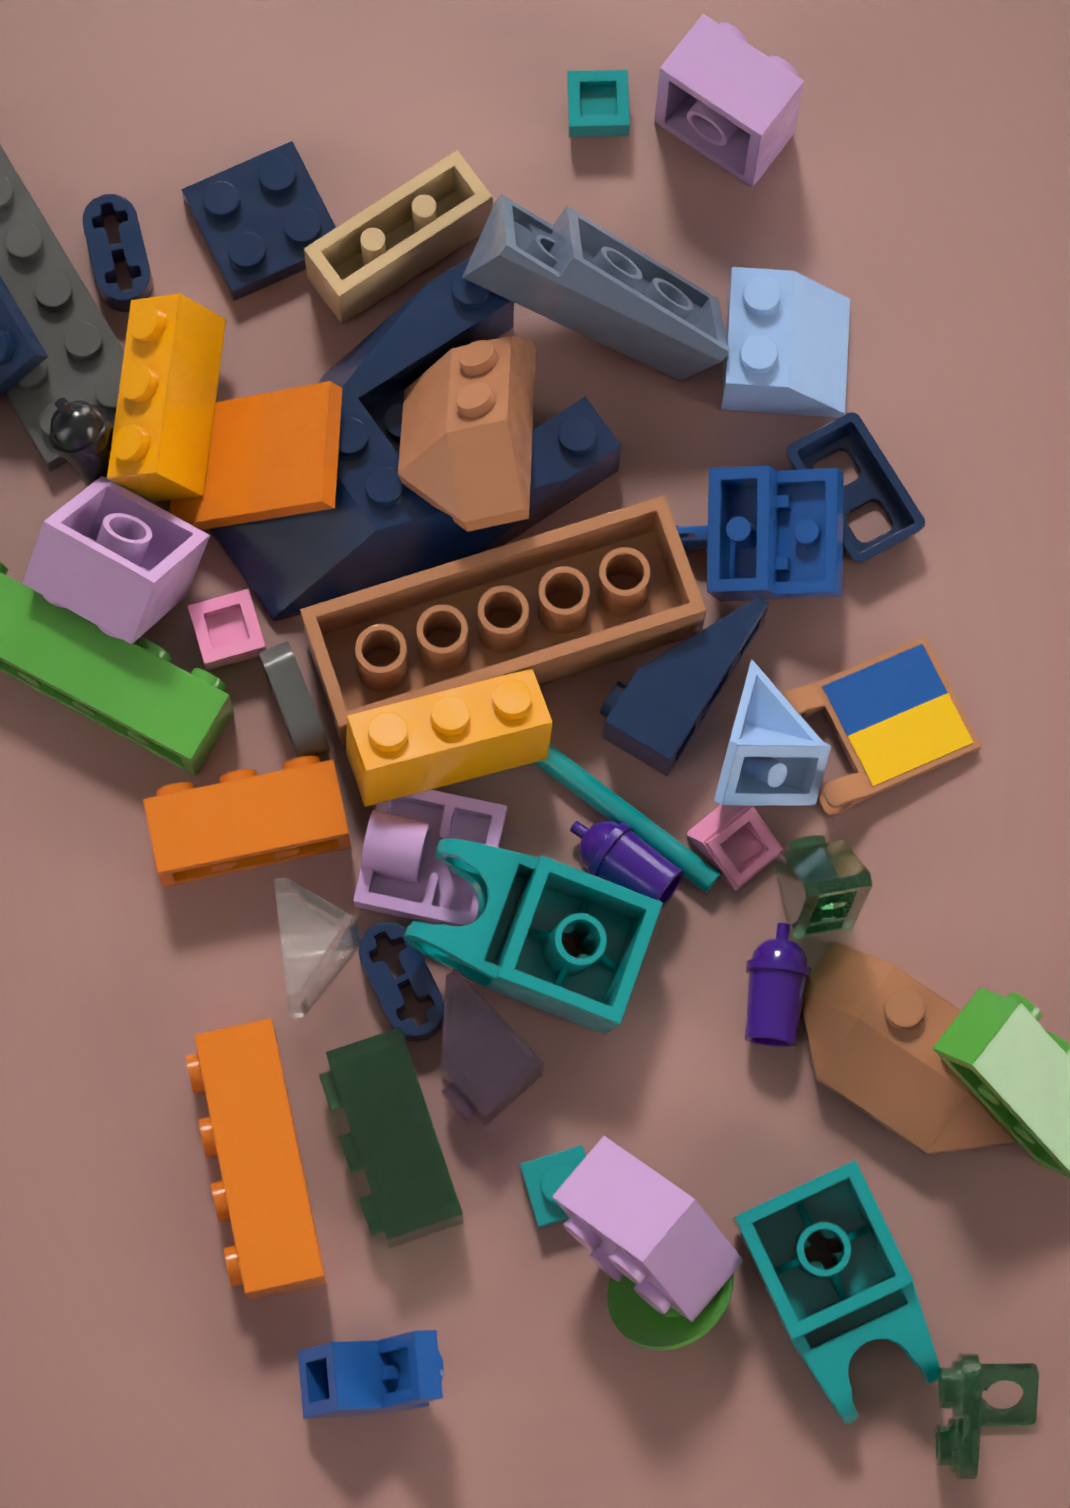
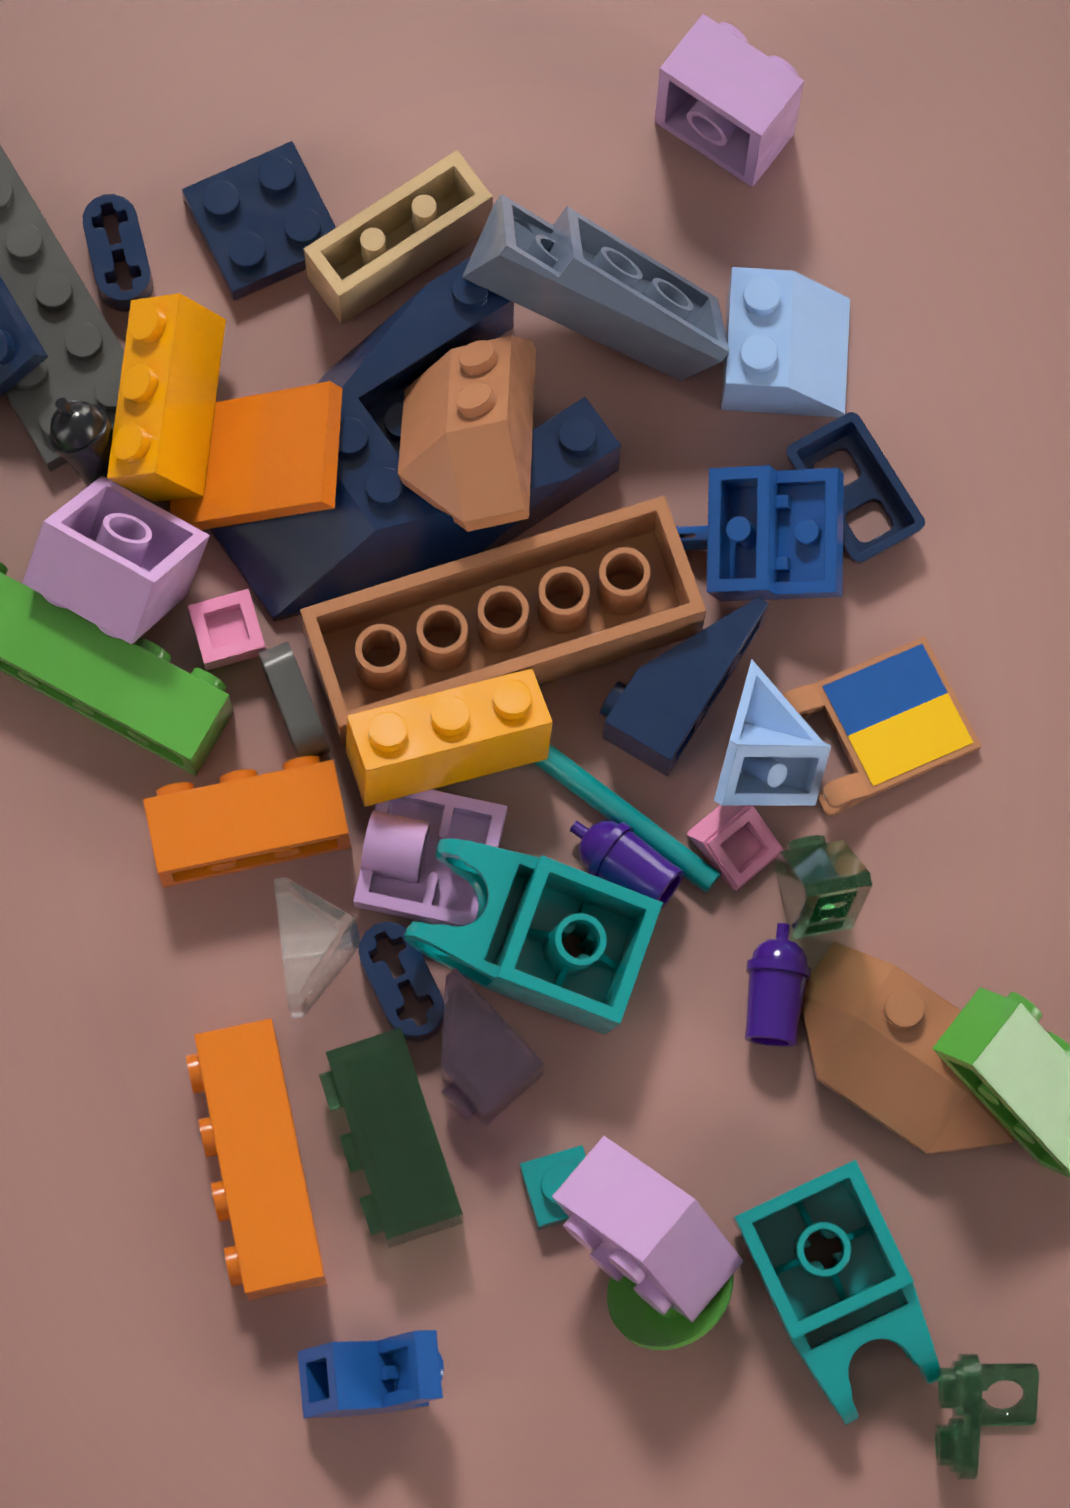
teal plate [567,70,630,137] -> none

